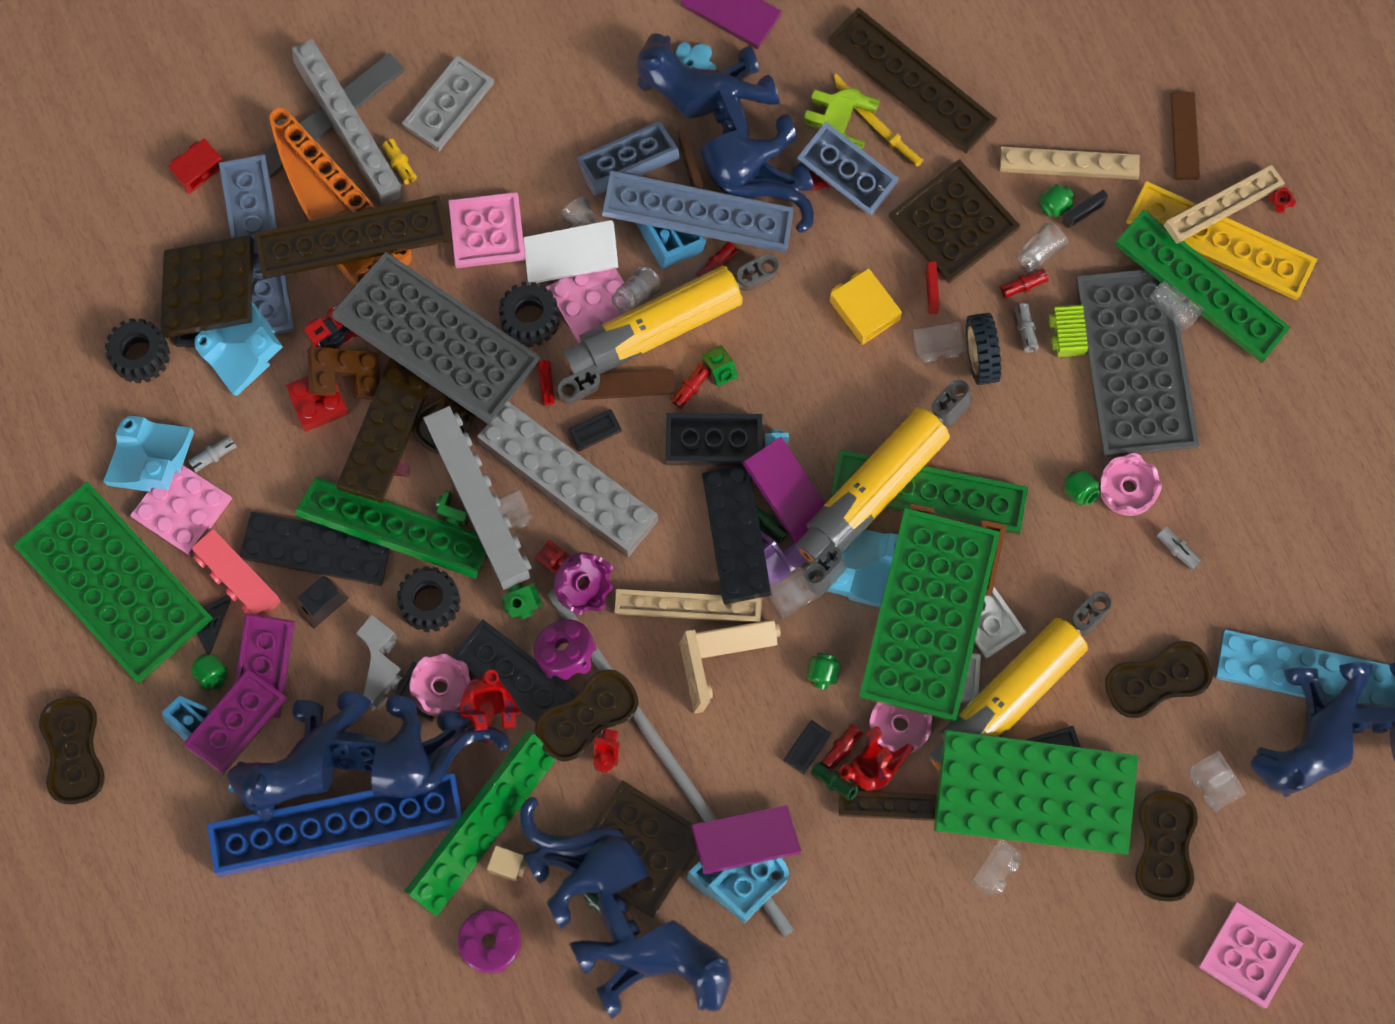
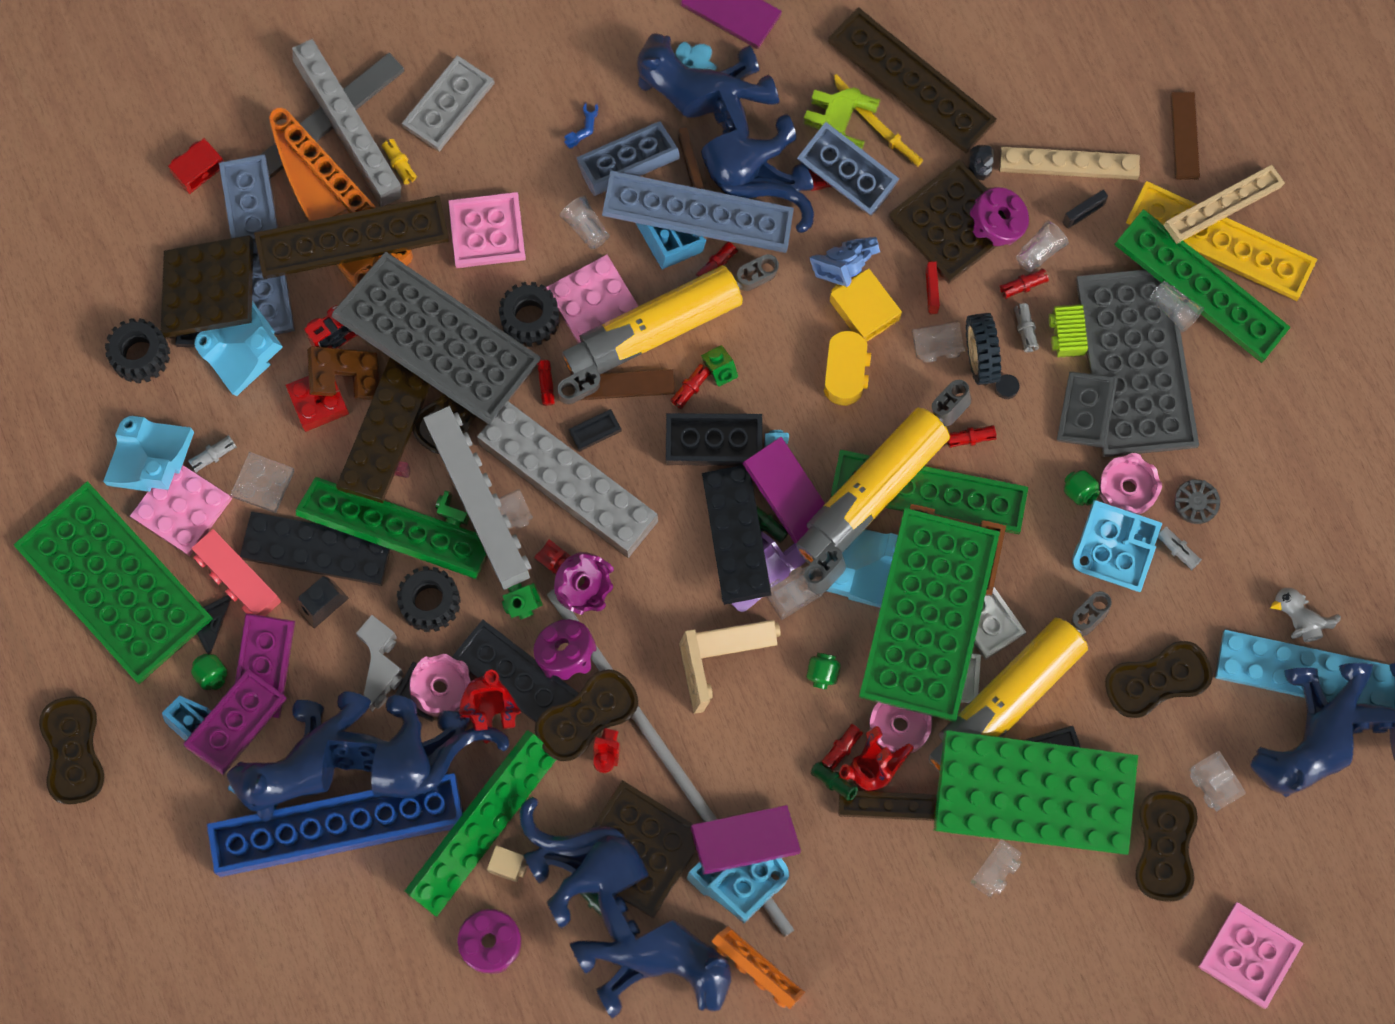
white tile [523,220,619,284] -> none
clear plant [612,266,661,313] -> none
tan plate [614,589,762,623] -> none
black tile [783,720,832,775] -> none
green head [1038,183,1074,218] -> none
red plate [1268,187,1296,213] -> none
none -> clear plate [230,452,295,513]
none -> blue arm [565,103,598,149]
none -> orange plate [711,926,805,1009]
none -> medium blue piece [809,237,880,287]
none -> yellow brick [824,331,871,406]
none -> red pin [947,425,997,448]
none -> black rock [968,145,994,180]
none -> magenta plate [970,187,1029,246]
none -> black tile [995,374,1020,399]
none -> dark grey tile [1057,372,1117,448]
none -> medium azure slope [1072,500,1162,592]
none -> dark grey wheel [1174,480,1220,524]
none -> light grey animal [1270,588,1341,642]

